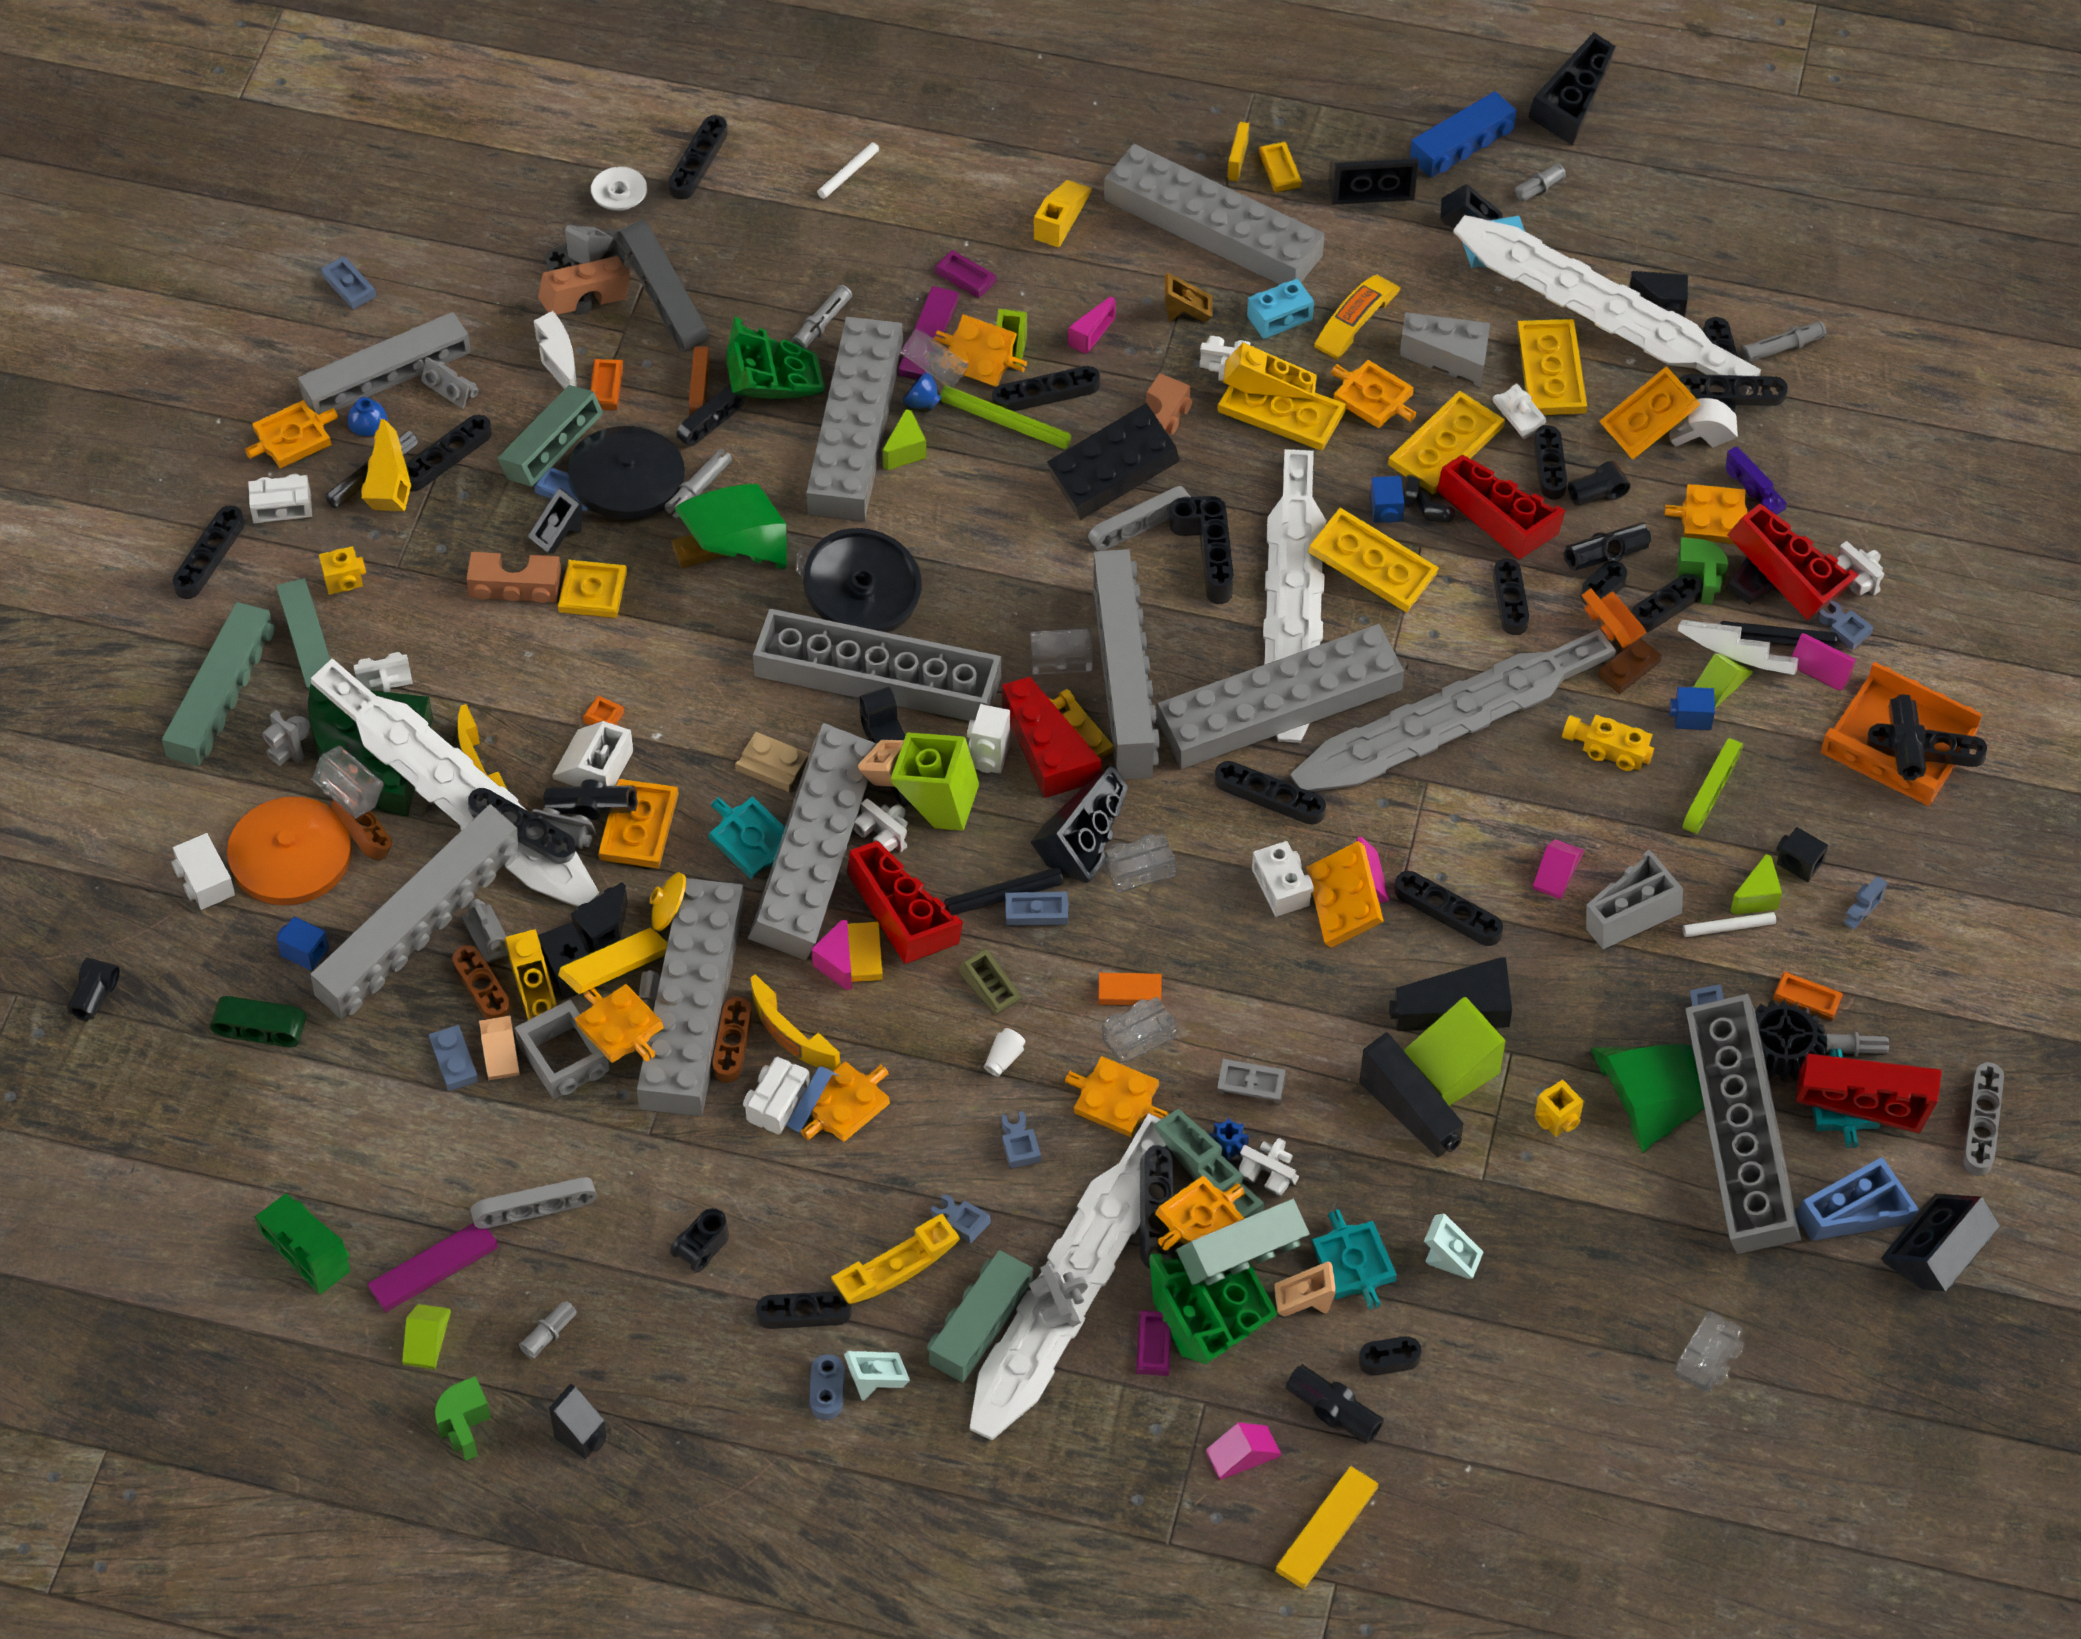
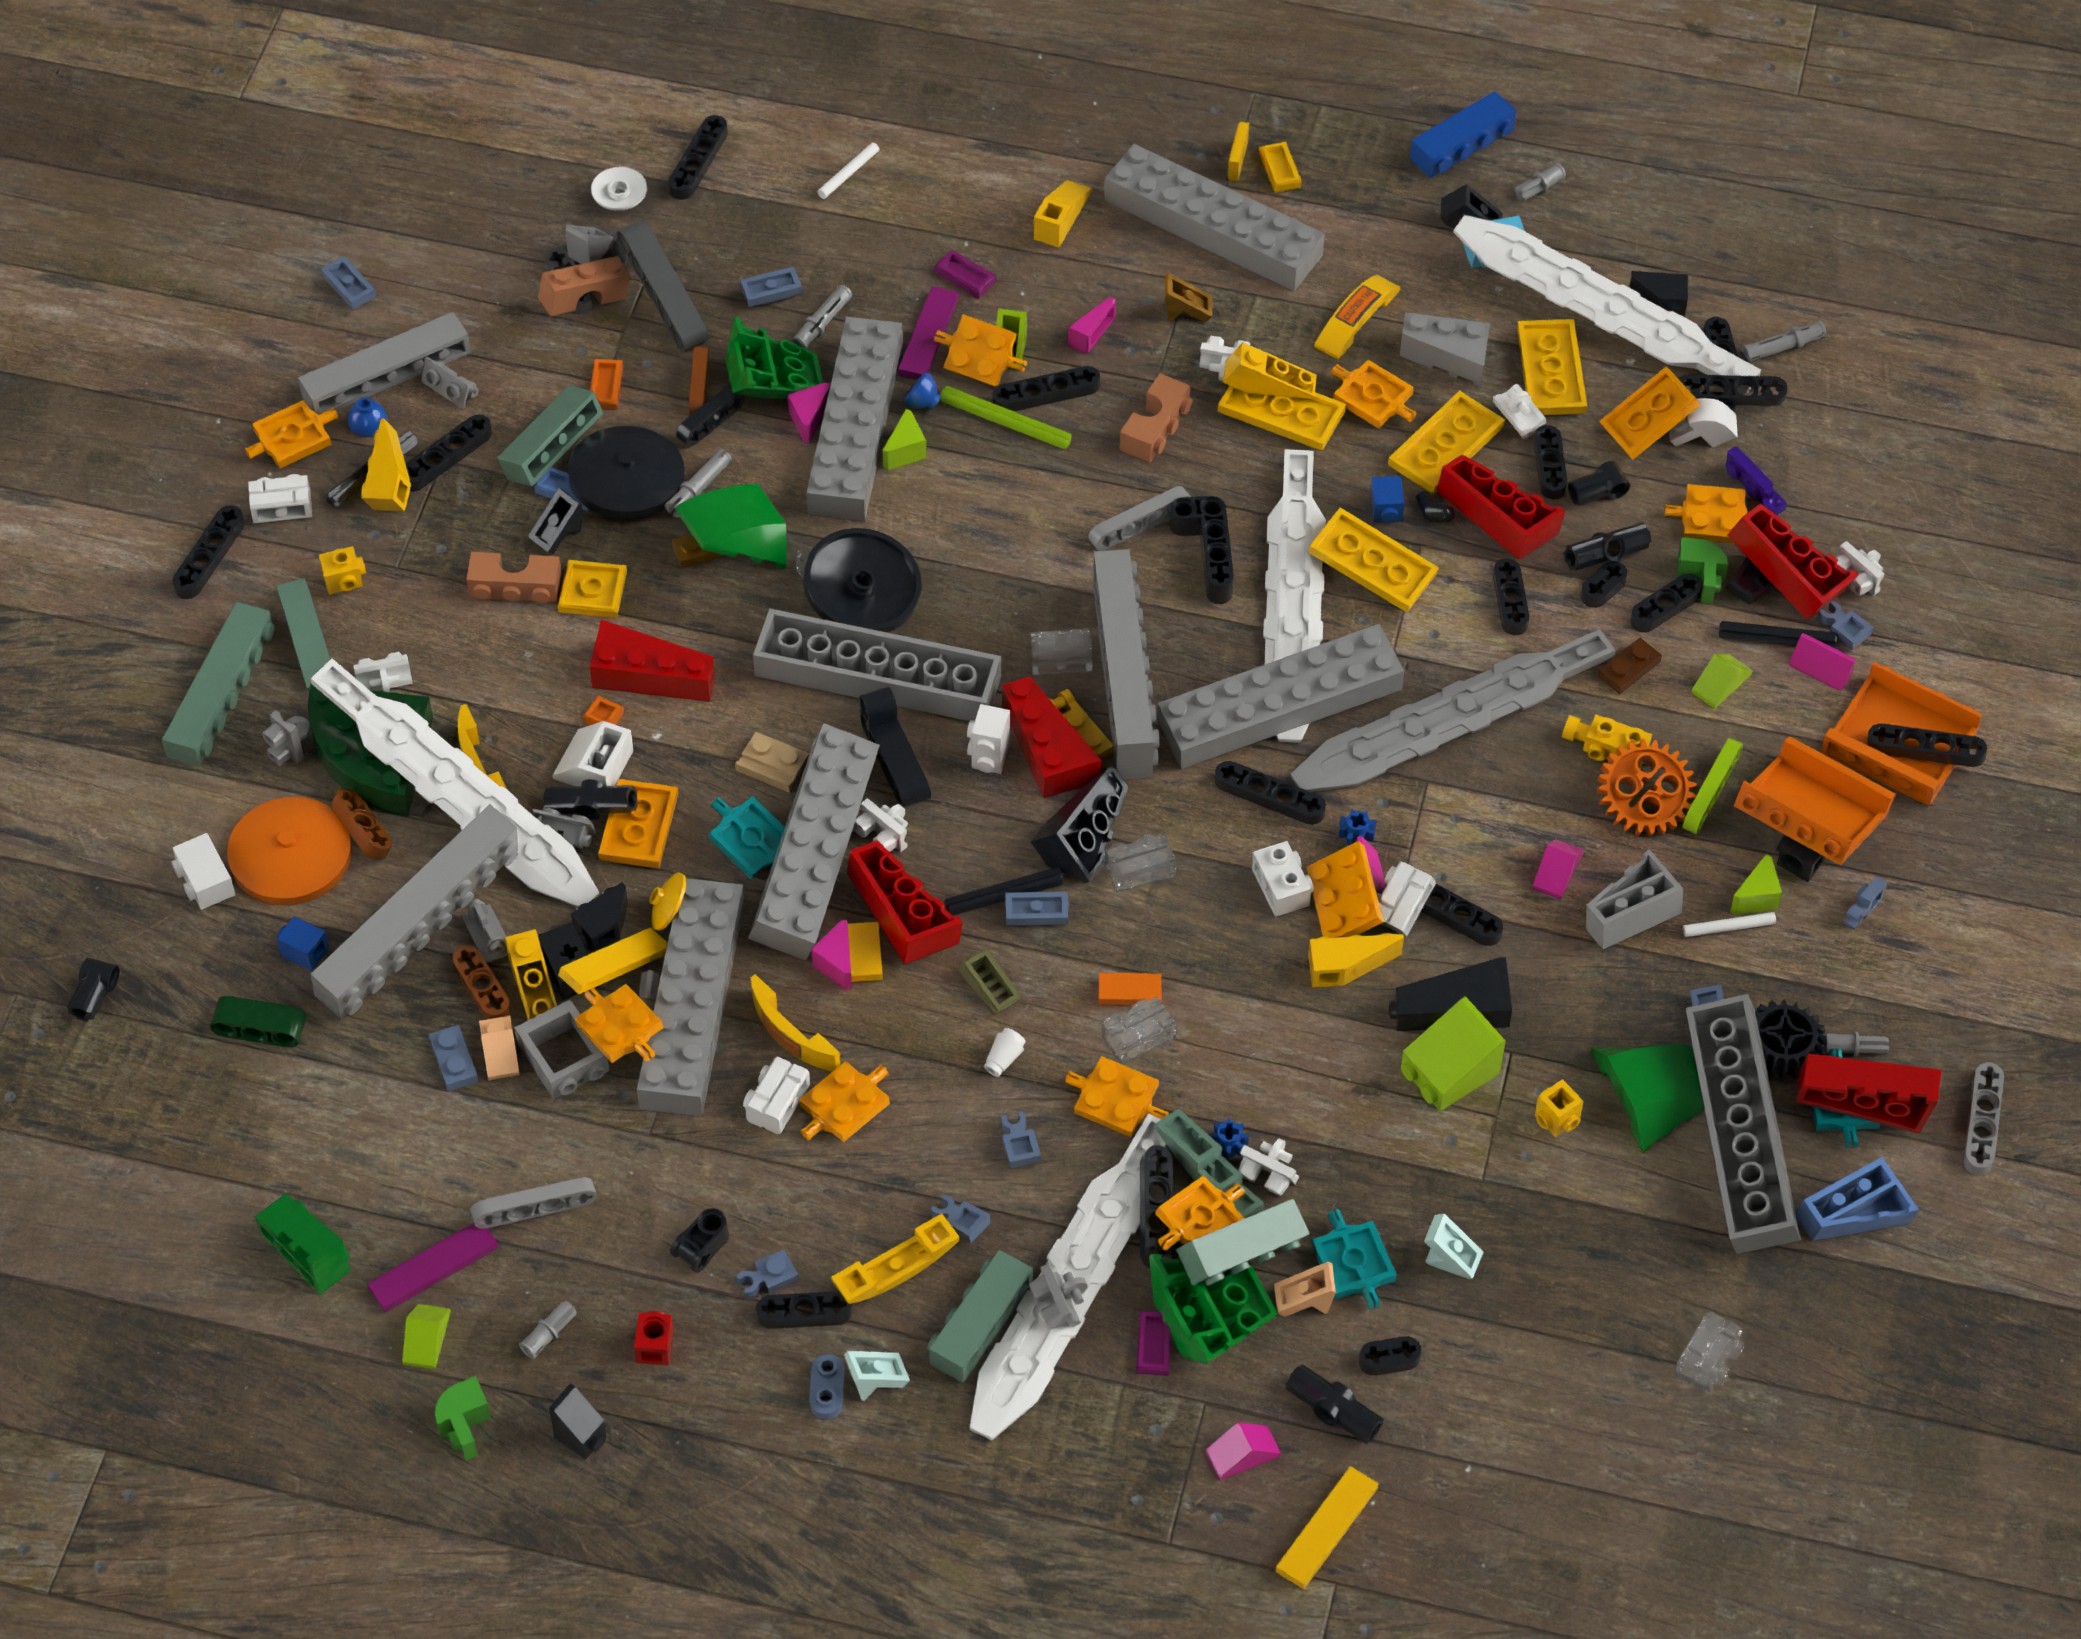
clear brick [312,746,384,818] -> none
black beam [468,788,575,864] -> none
white slope [534,311,577,389] -> none
dark orange beam [712,997,752,1083] -> none
medium blue piece [787,1066,840,1133] -> none
light nougat slope [858,740,904,787] -> none
lime slope [891,732,979,831] -> none
clear brick [900,329,969,387] -> none
black brick [1047,403,1180,520] -> none
light grey hinge [1217,1059,1286,1104] -> none
medium azure brick [1247,278,1314,339] -> none
black slope [1328,157,1419,205] -> none
black slope [1359,1032,1464,1158] -> none
black tile [1403,475,1419,505] -> none
black wedge [1528,32,1616,146] -> none
orange bracket [1582,588,1646,650] -> none
blue brick [1669,687,1715,730] -> none
white slope [1678,620,1799,675] -> none
orange tile [1773,971,1843,1021] -> none
black slope [1881,1193,2000,1292] -> none
black piece [1888,695,1926,781] -> none
none -> red wedge [590,619,716,702]
none -> red brick [634,1311,674,1365]
none -> sand blue plate [736,1249,799,1299]
none -> sand blue plate [740,267,802,308]
none -> dark pink slope [788,382,831,444]
none -> yellow slope [1308,933,1404,988]
none -> blue gear [1338,810,1376,846]
none -> white brick [1377,861,1436,937]
none -> orange gear [1596,739,1697,838]
none -> orange panel [1734,736,1896,865]

